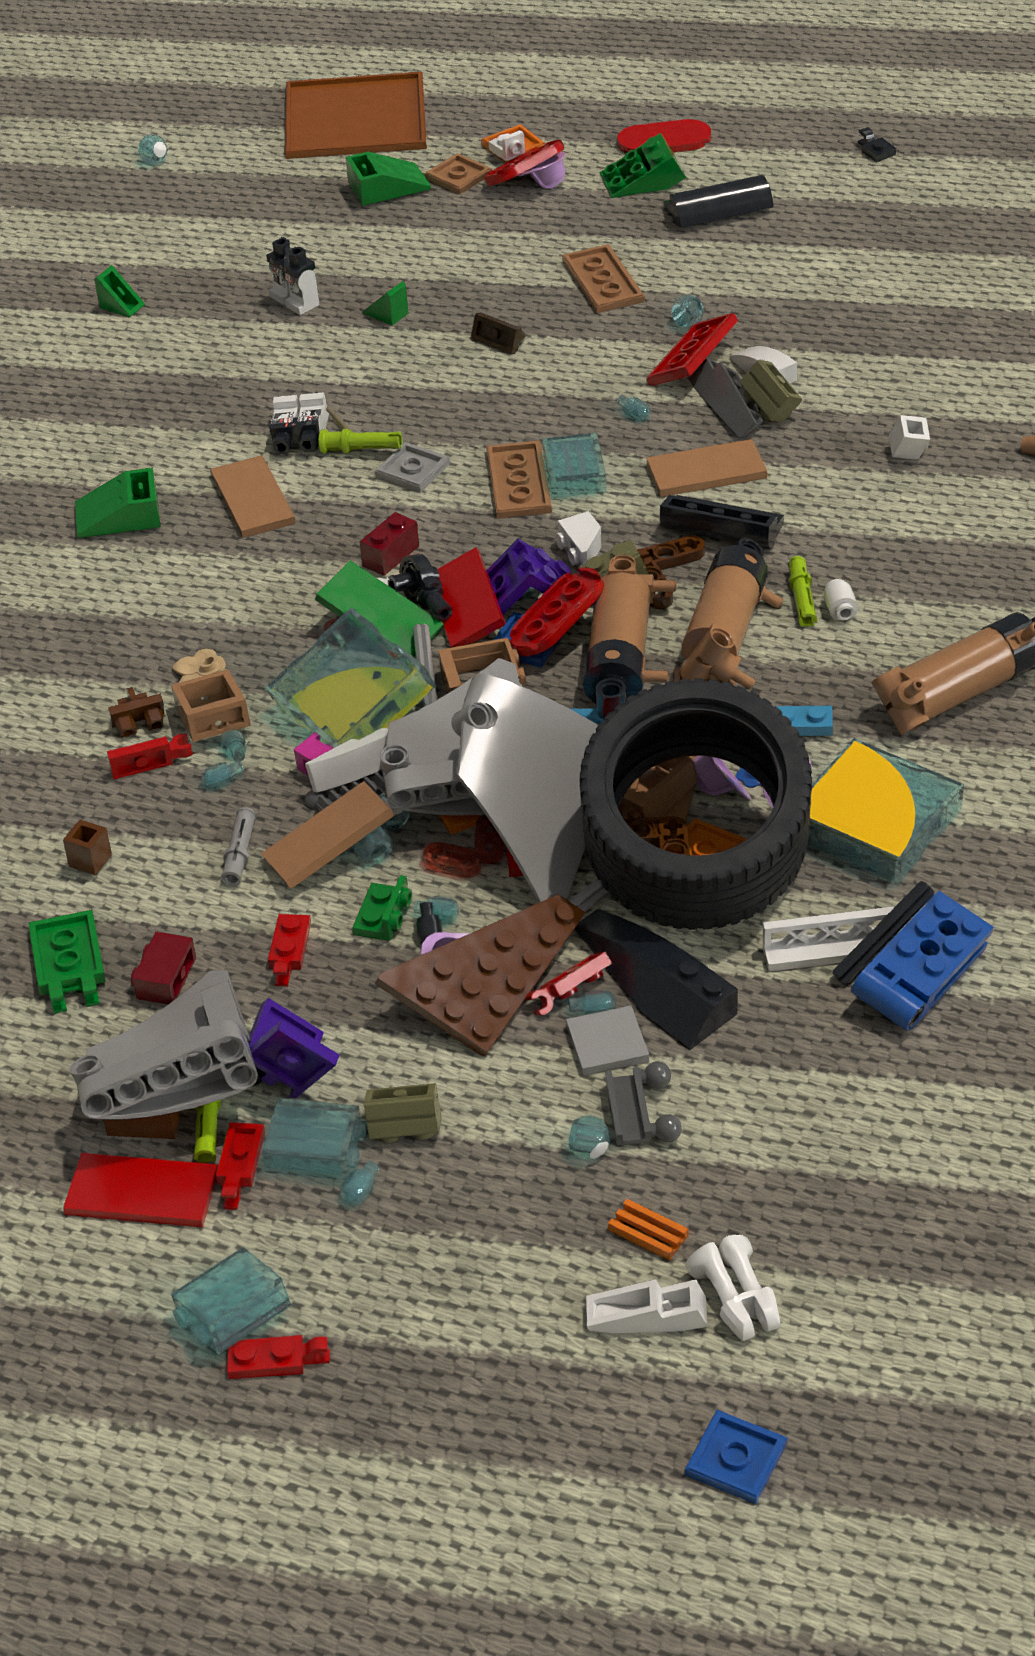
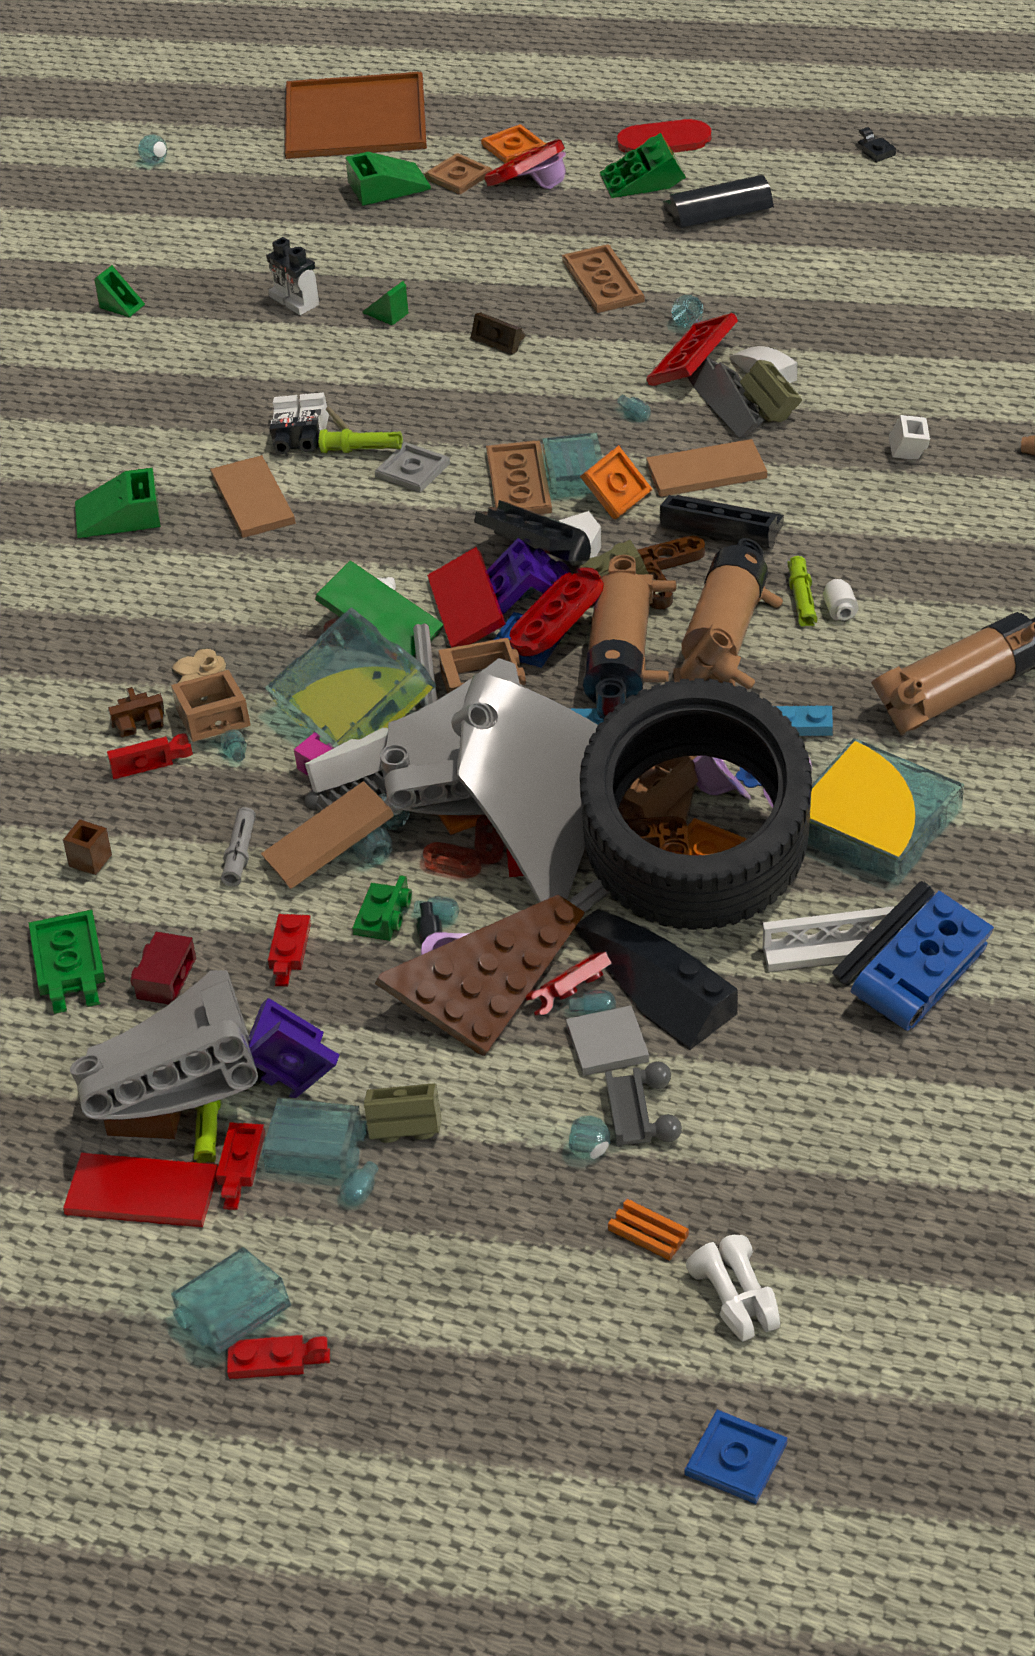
clear light blue cylinder [201,761,244,790] -> none
dark red brick [359,512,419,576] -> none
black pin [388,554,453,621] -> none
white bracket [489,130,525,161] -> none
white slope [586,1279,708,1333] -> none
none -> black brick [474,500,591,562]
none -> orange tile [580,446,653,520]

